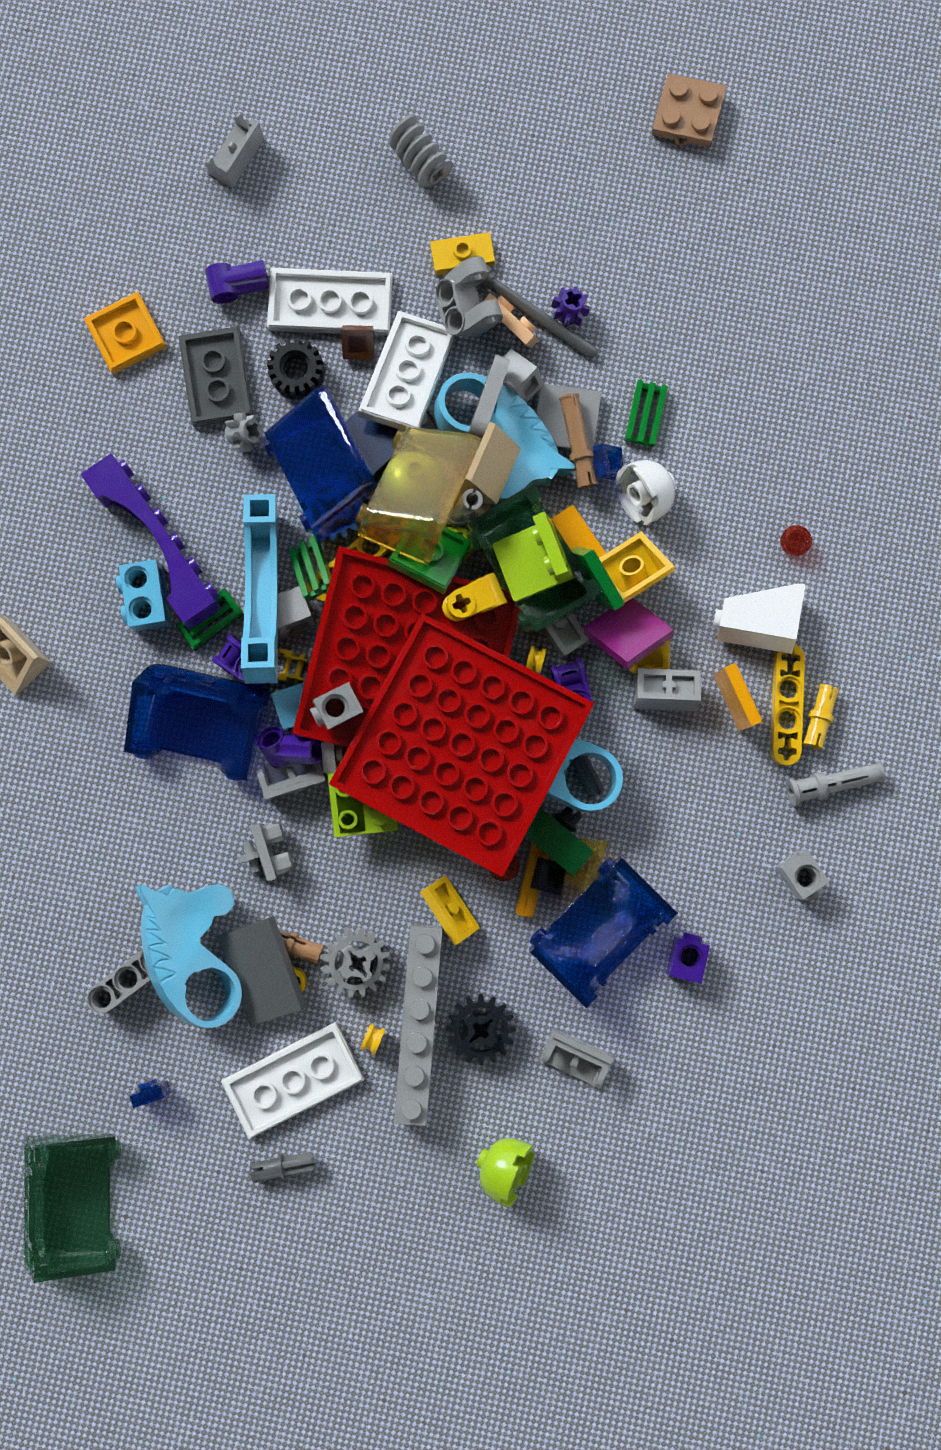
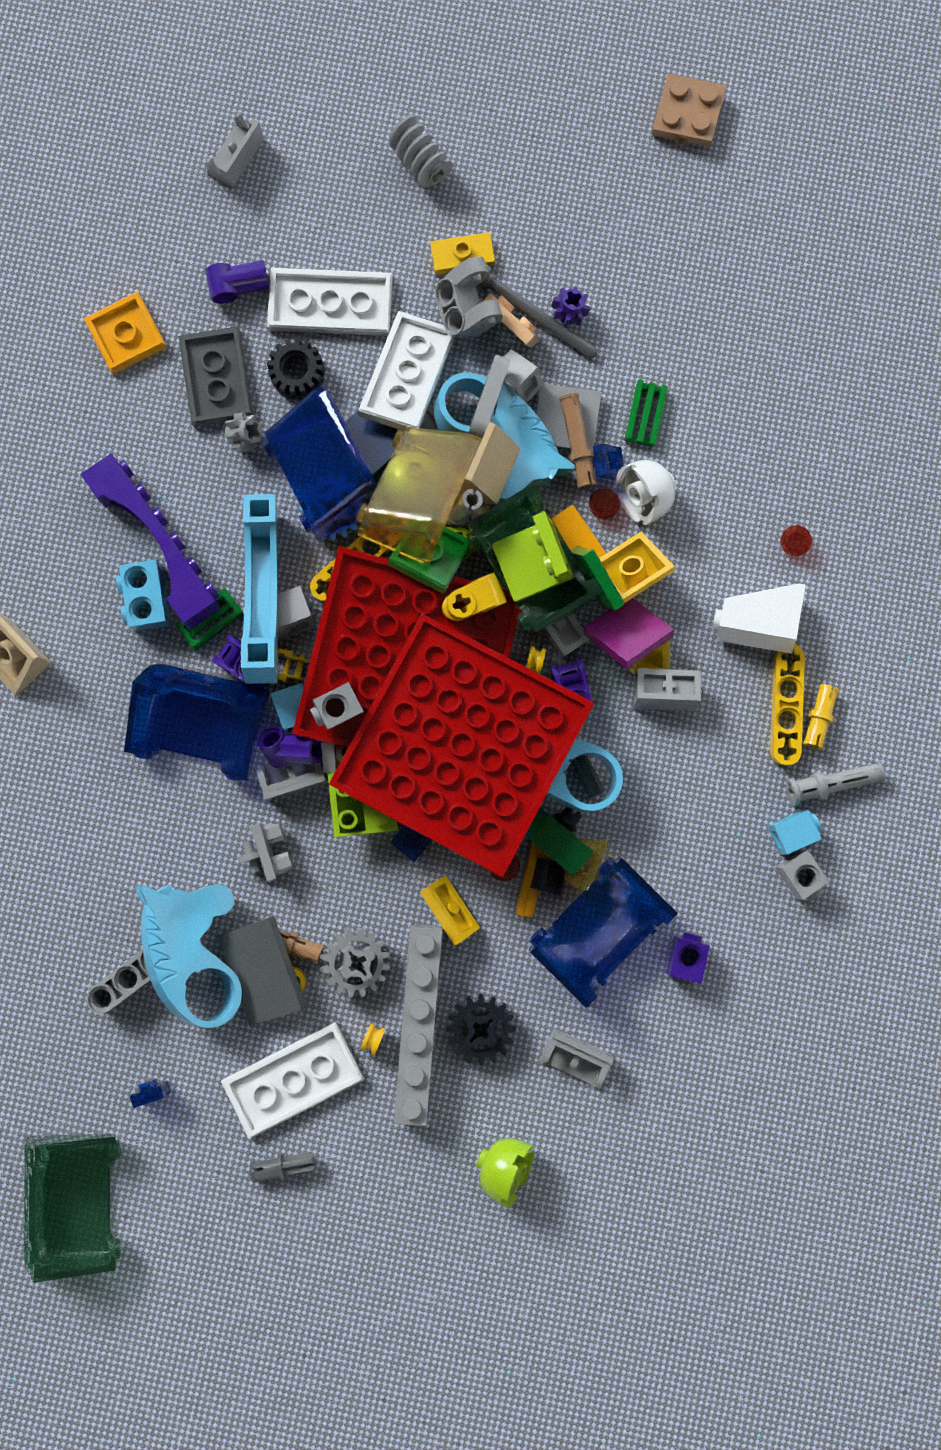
green tile [288,535,331,602] -> none
reddish brown plate [341,325,374,360] -> none
light orange tile [713,663,762,732] -> none
none -> clear blue plate [390,825,432,863]
none -> clear red plate [589,488,620,520]
none -> medium azure brick [767,810,822,855]

